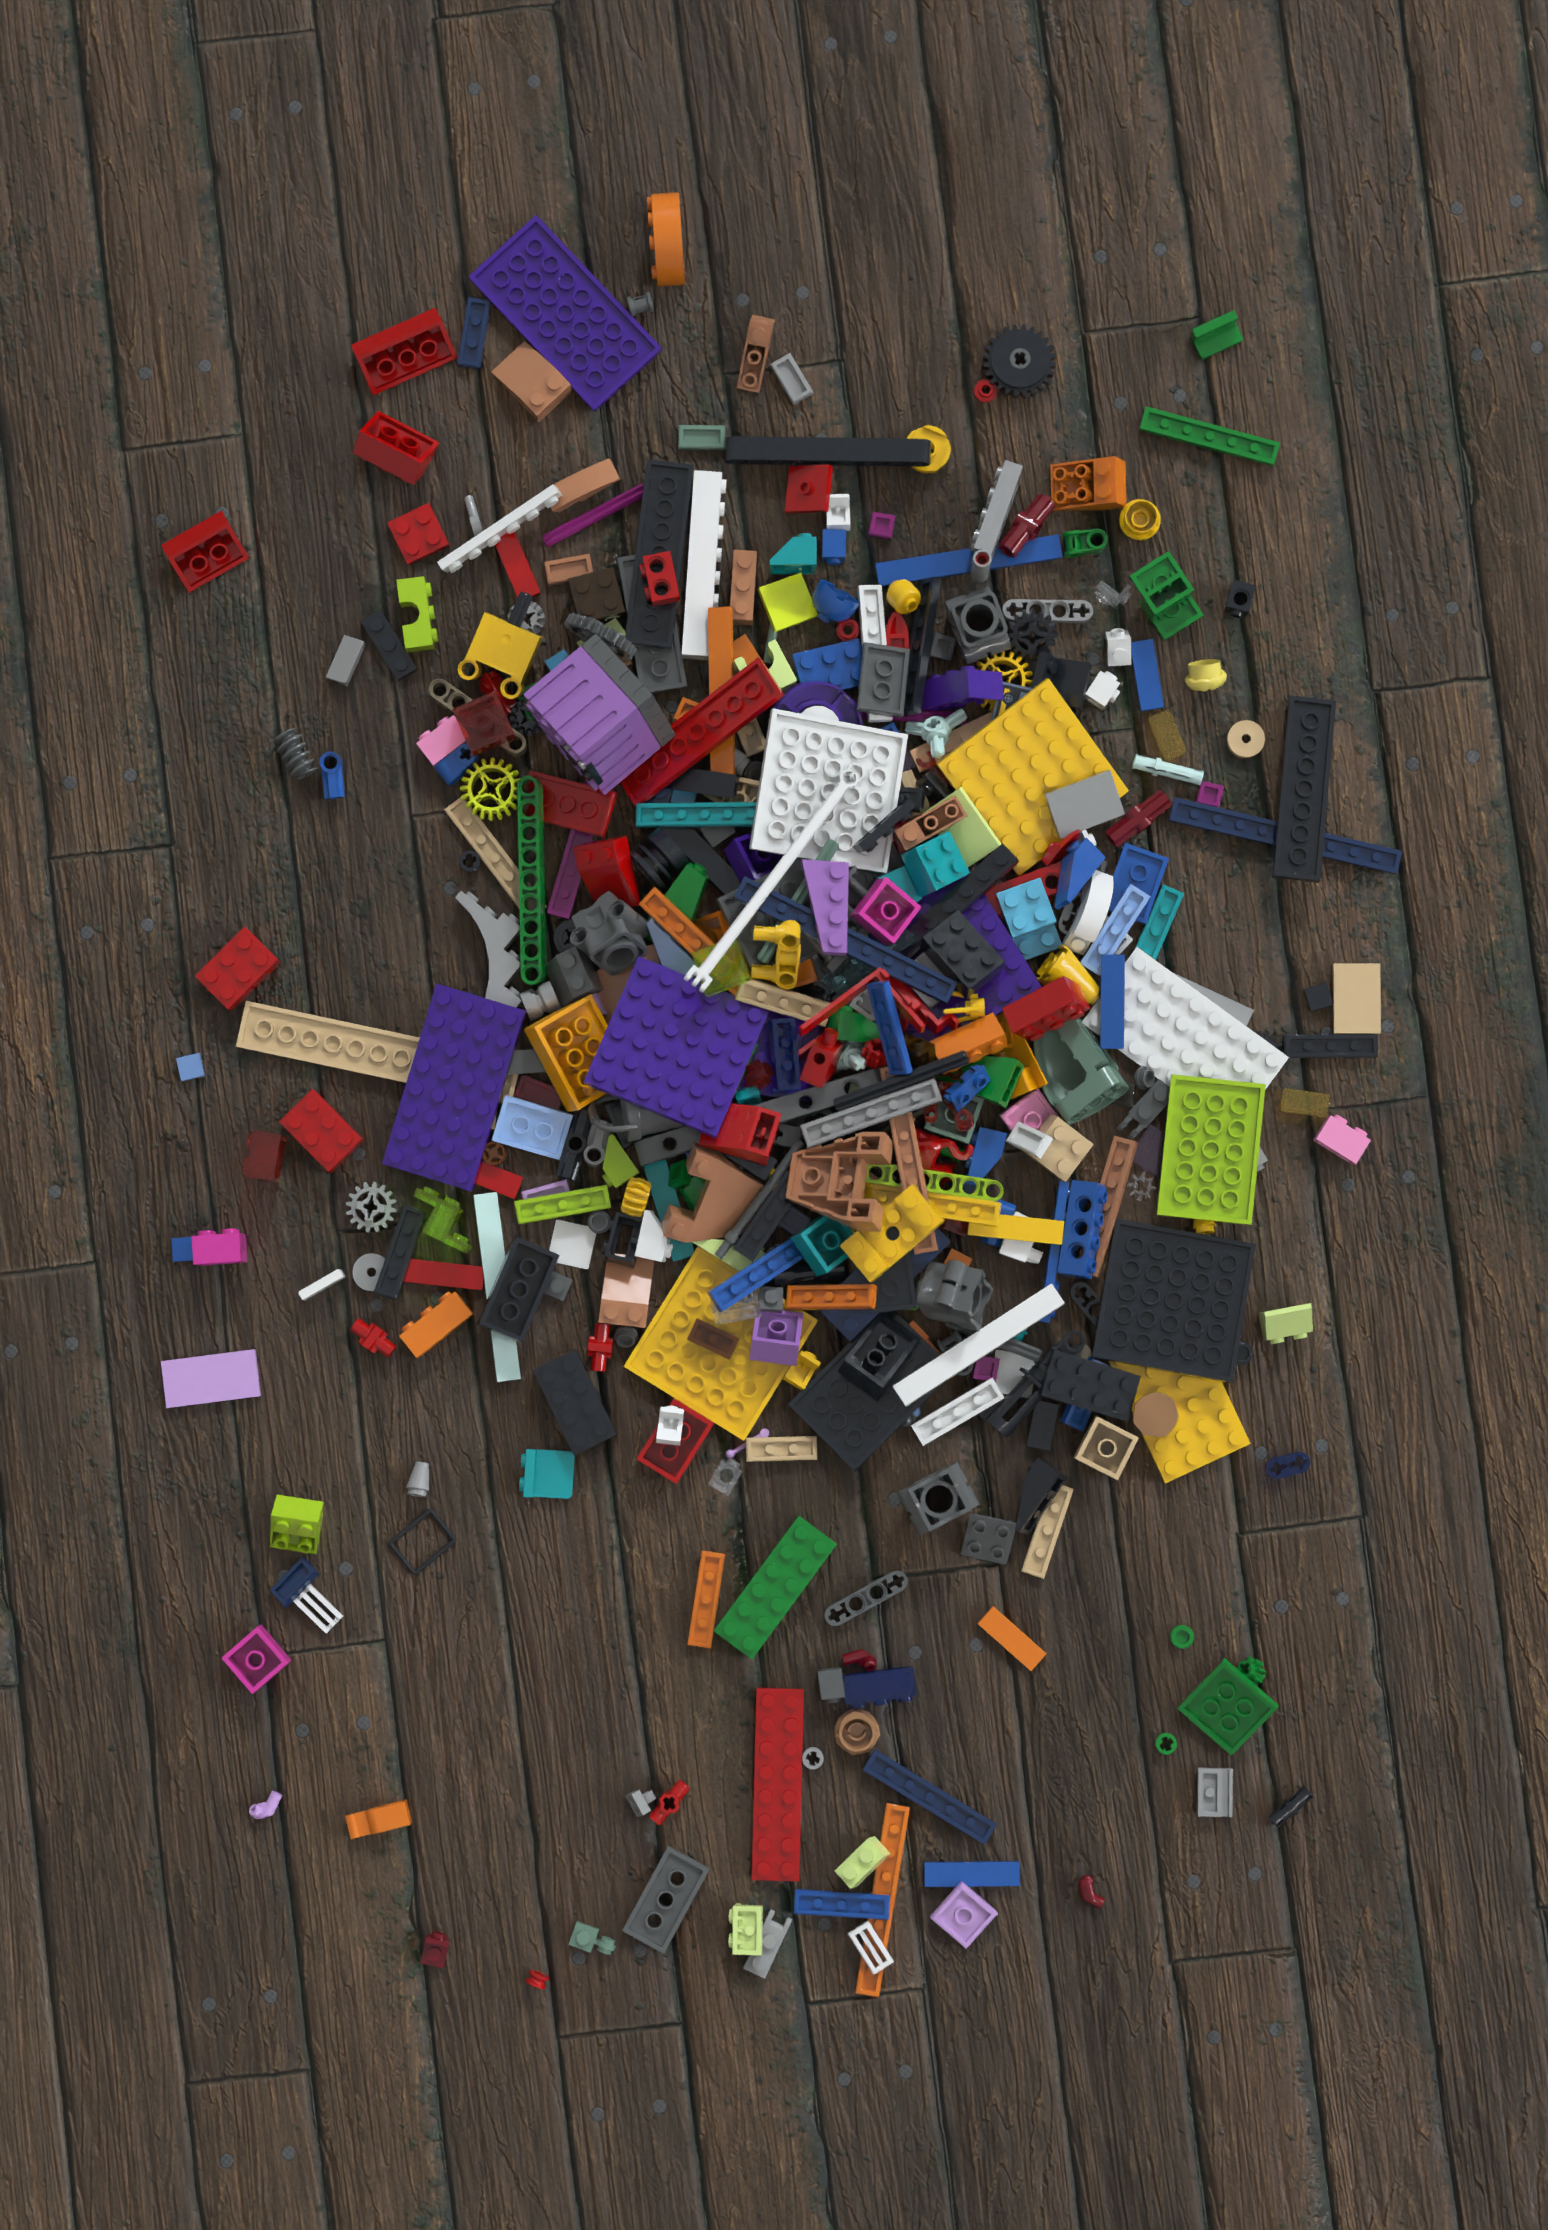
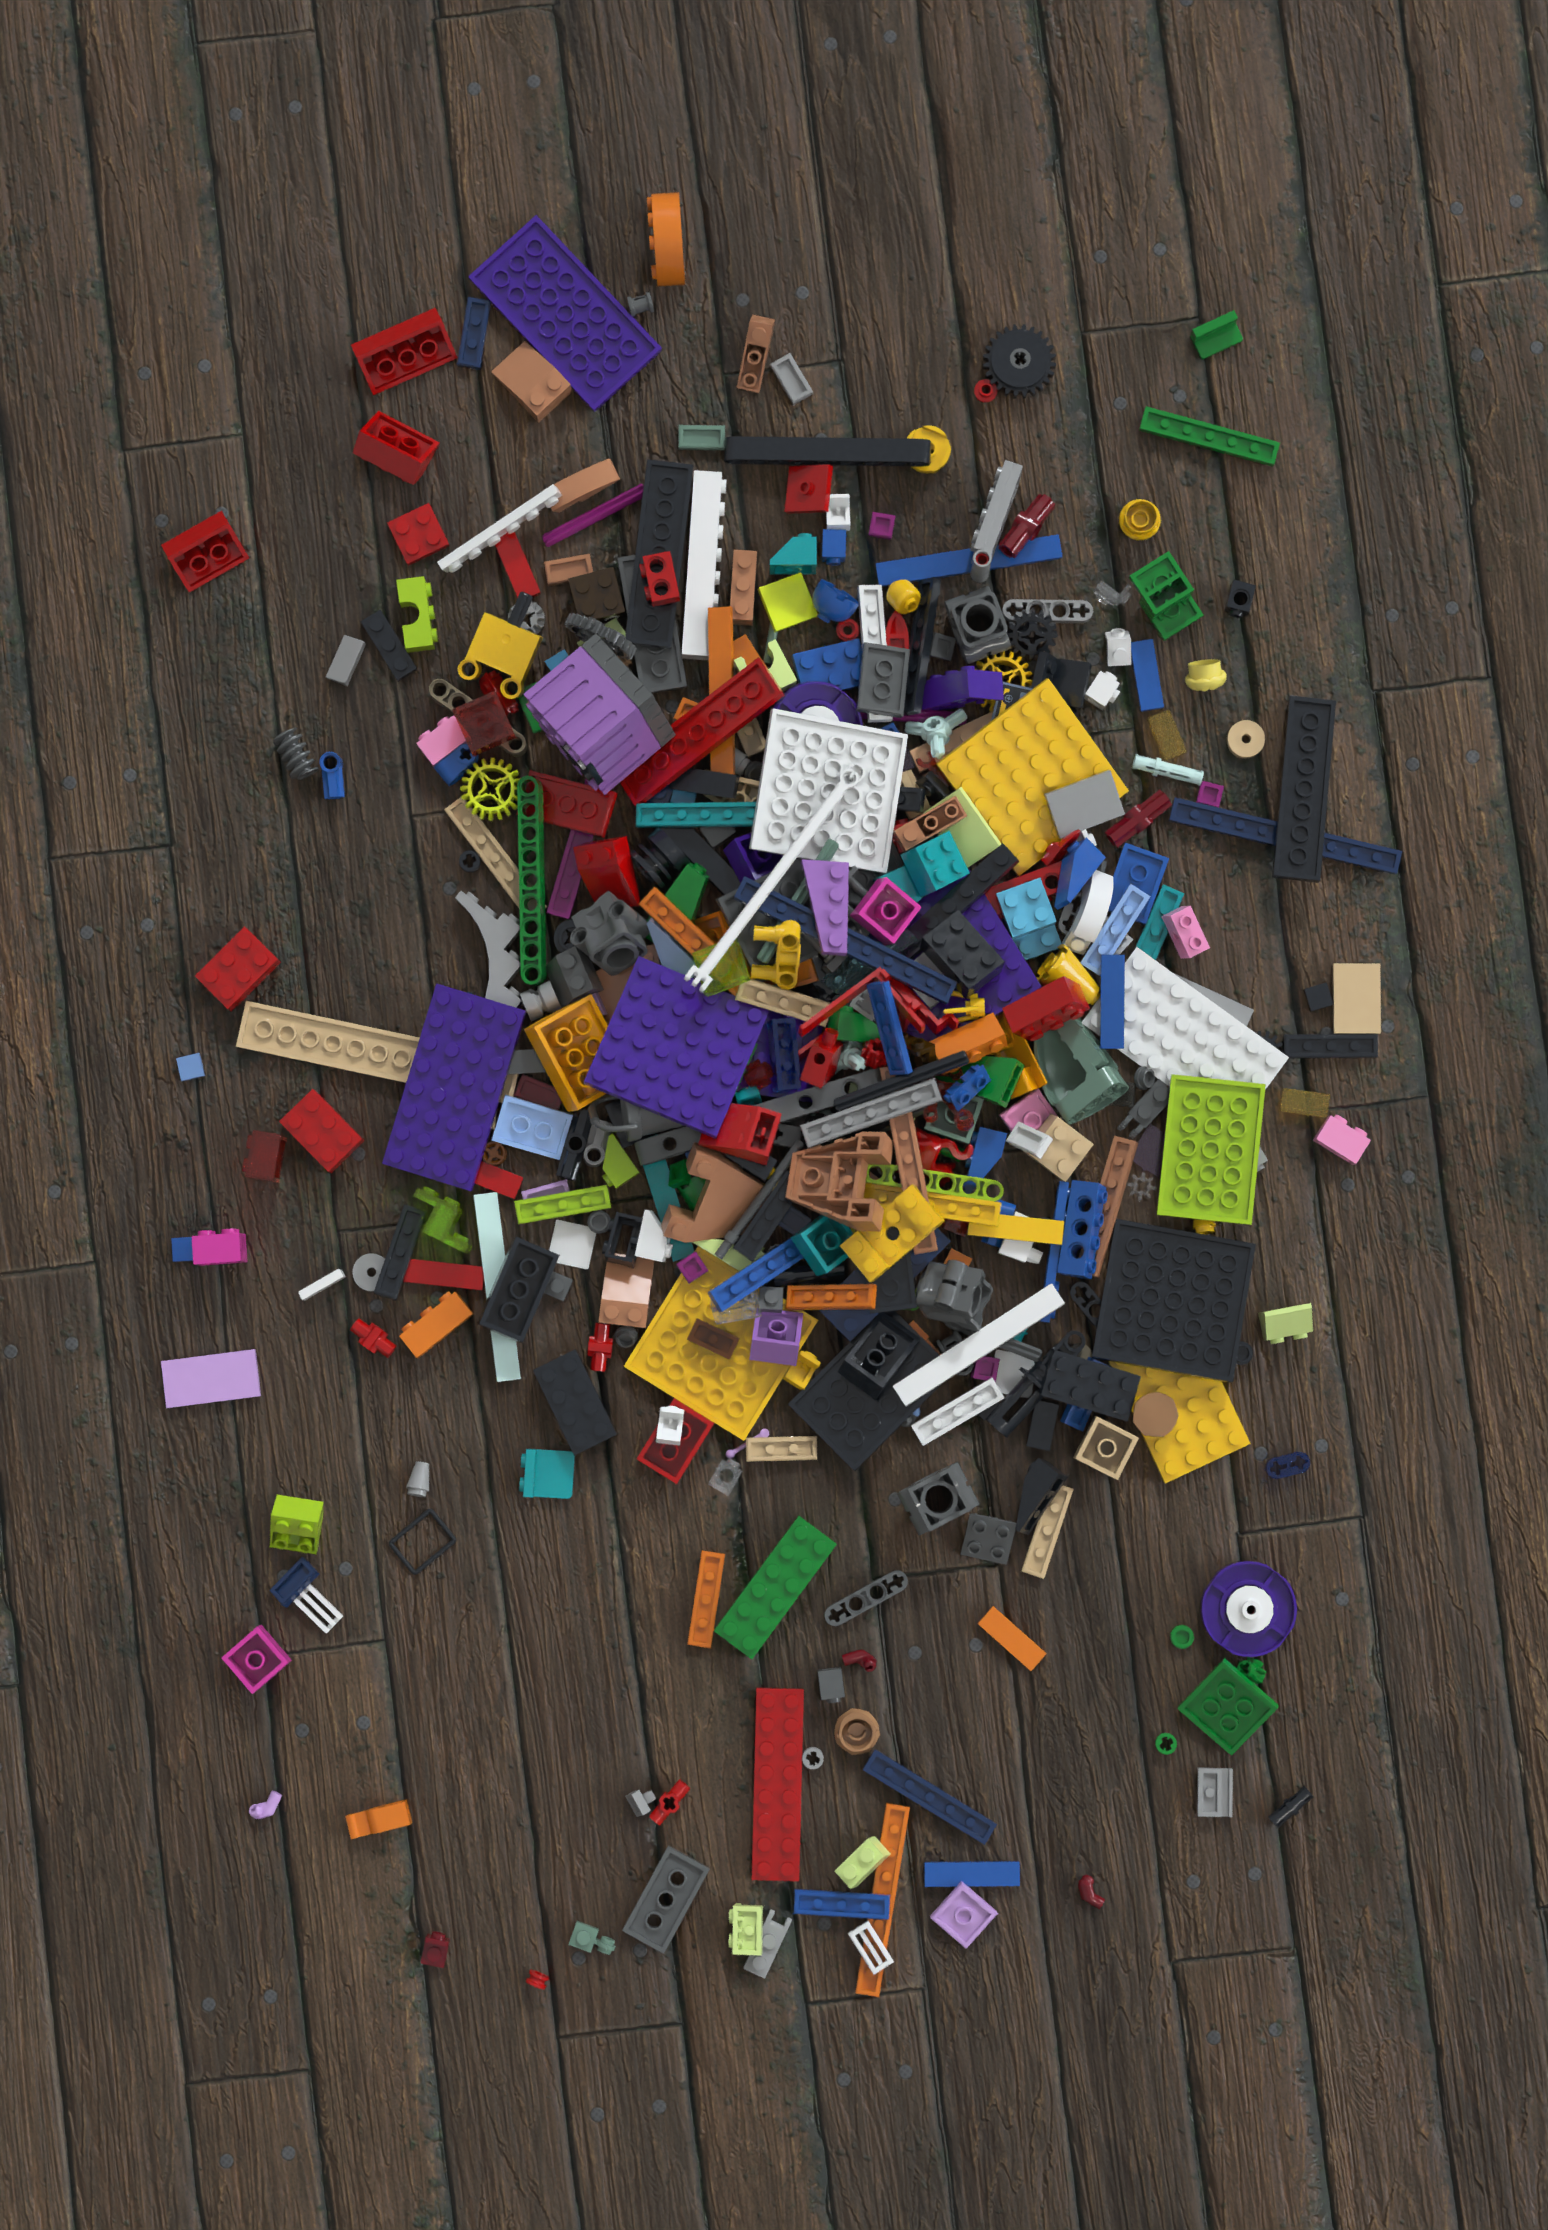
light grey gear [346,1182,397,1233] -> none
light grey bar [464,495,483,536] -> none
black gear [510,699,542,736] -> none
yellow gear [621,1177,652,1217] -> none
clear blue brick [842,1666,917,1708] -> none
black plate [853,799,916,853] -> none
orange slope [1050,456,1126,511] -> none
green piece [1062,529,1107,558] -> none
none -> magenta tile [676,1251,708,1284]
none -> bright pink brick [1161,906,1210,959]
none -> dark purple piece [1200,1561,1297,1657]

